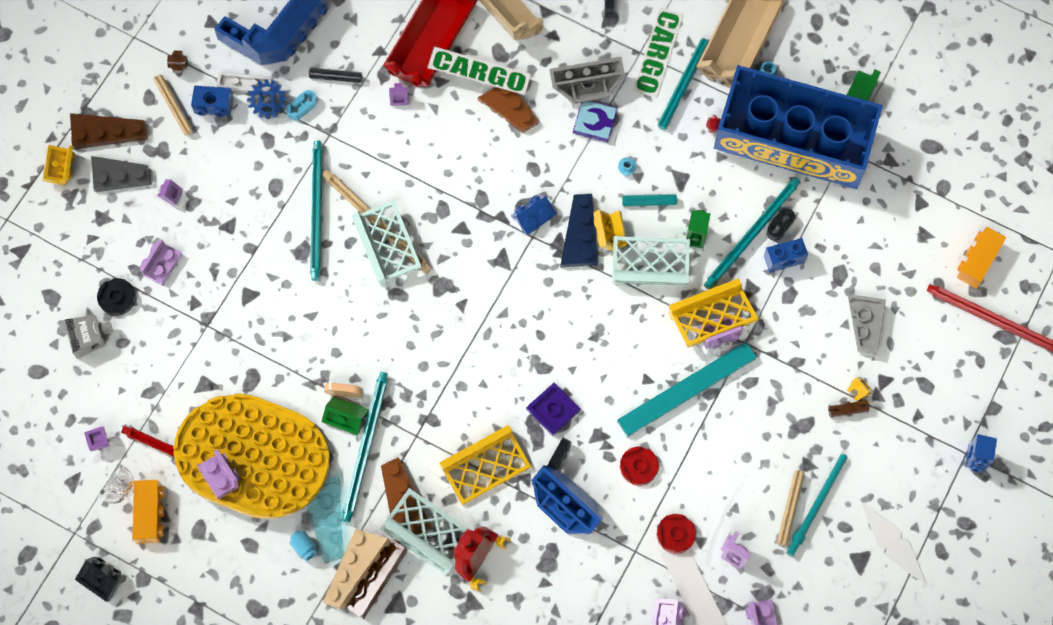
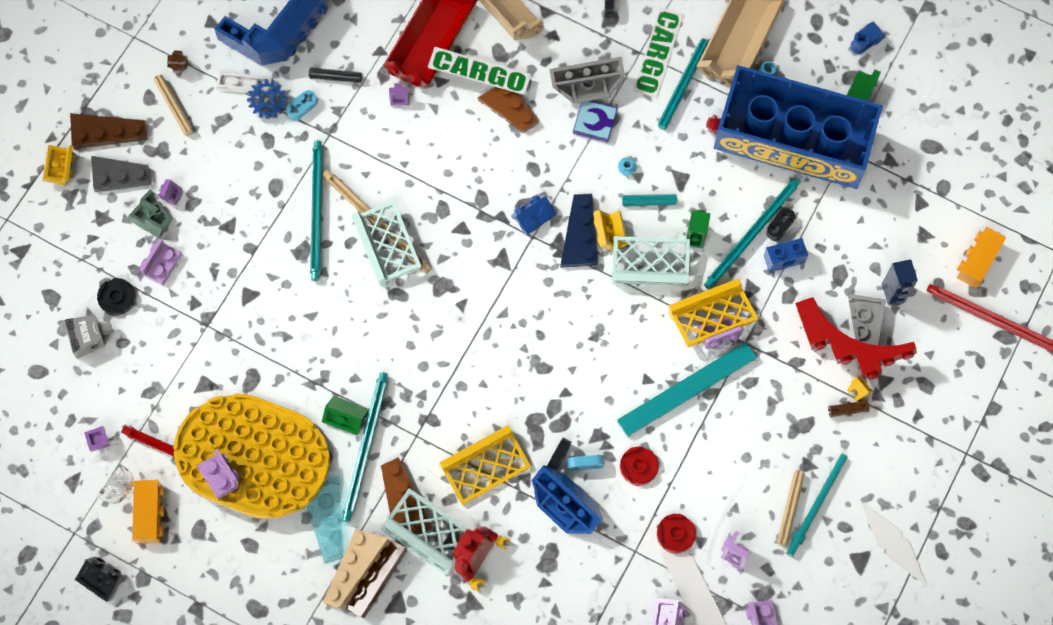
blue brick [191,85,233,117] -> none
medium azure brick [289,531,318,561] -> none
light nougat tile [324,383,363,398] -> none
dark purple tile [526,383,581,437] -> none
blue brick [965,434,997,472] -> none
none -> sand green slope [128,190,172,238]
none -> medium azure beam [567,455,605,471]
none -> red arch [795,297,917,380]
none -> blue piece [850,21,886,54]
none -> dark blue brick [881,259,918,305]

